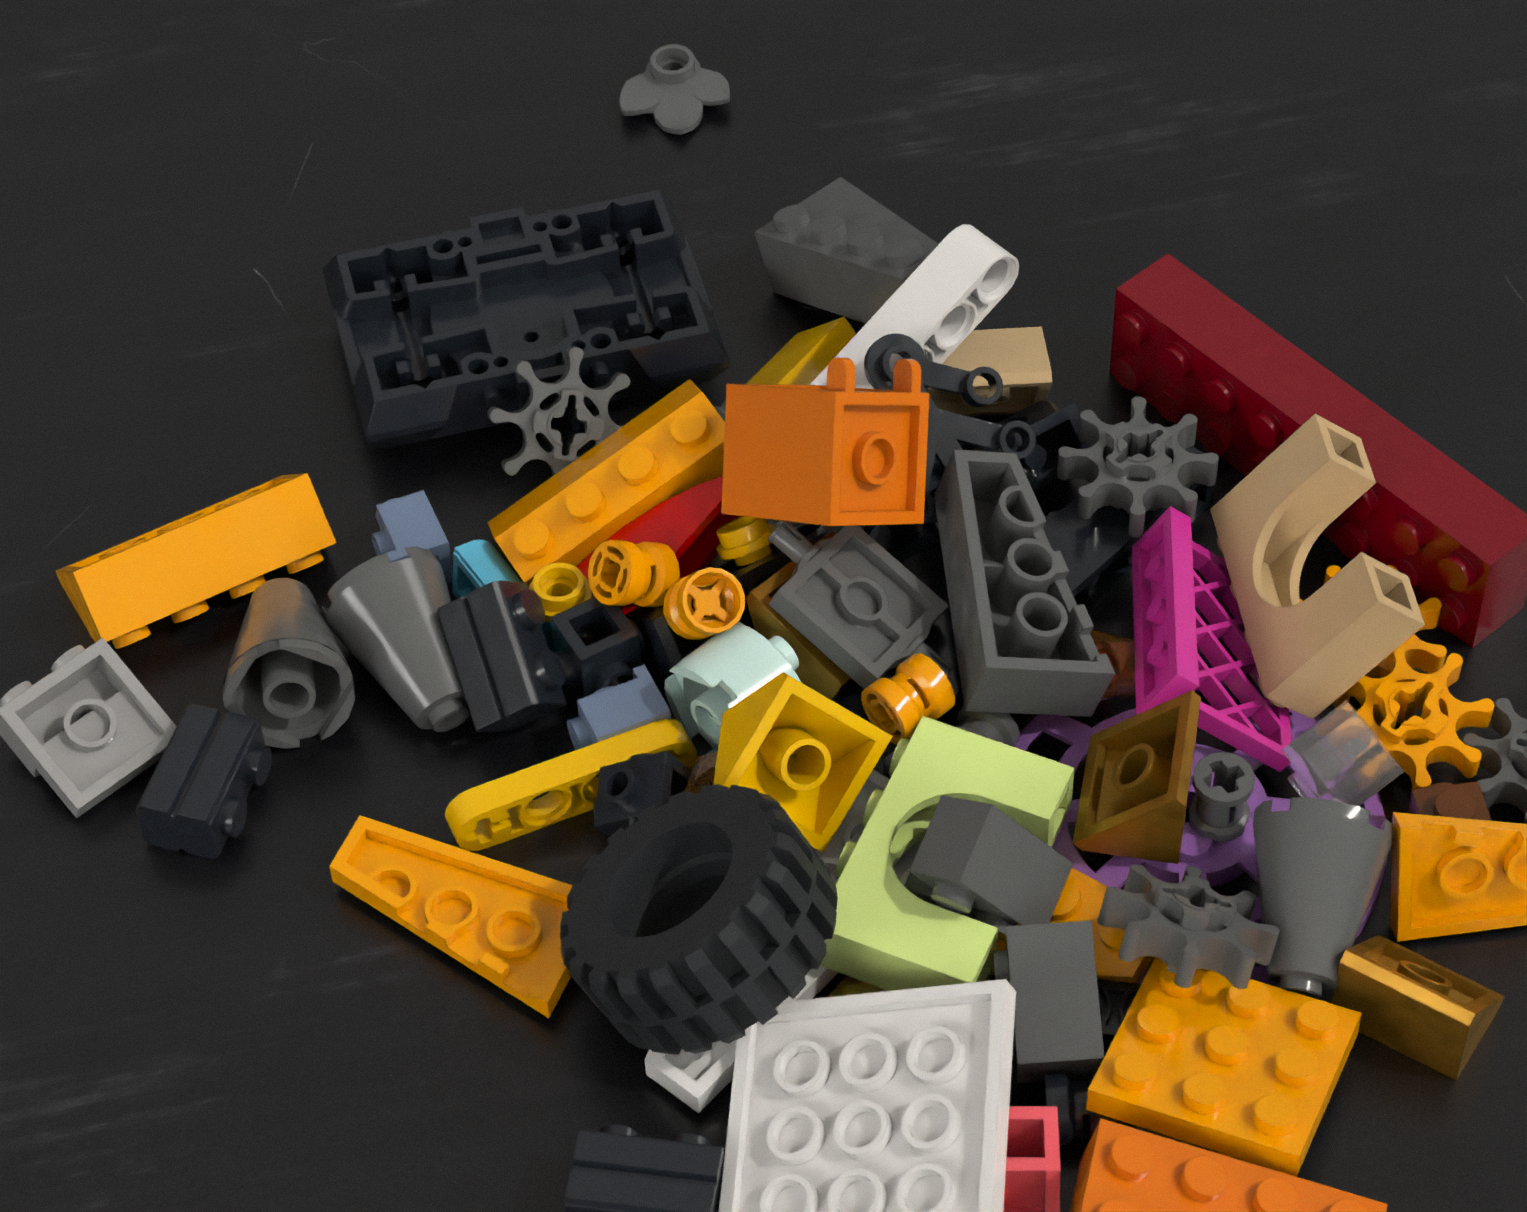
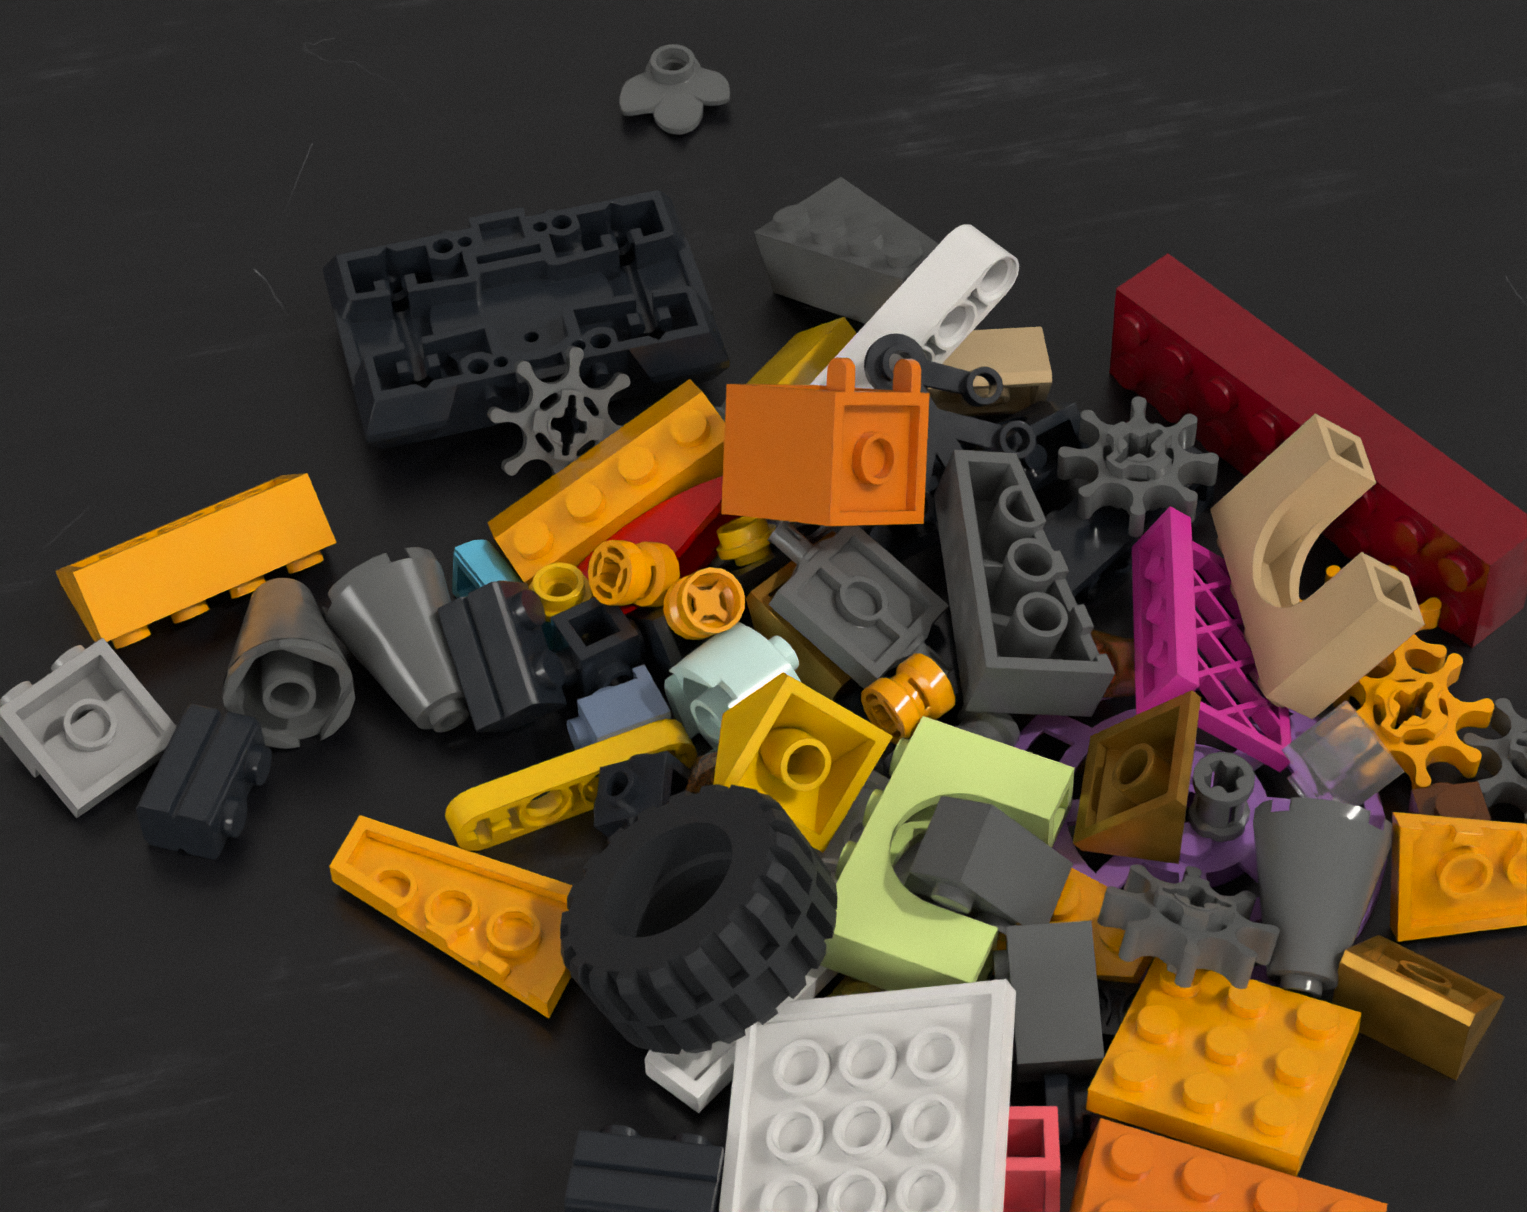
sand blue brick [371,490,453,585] -> none

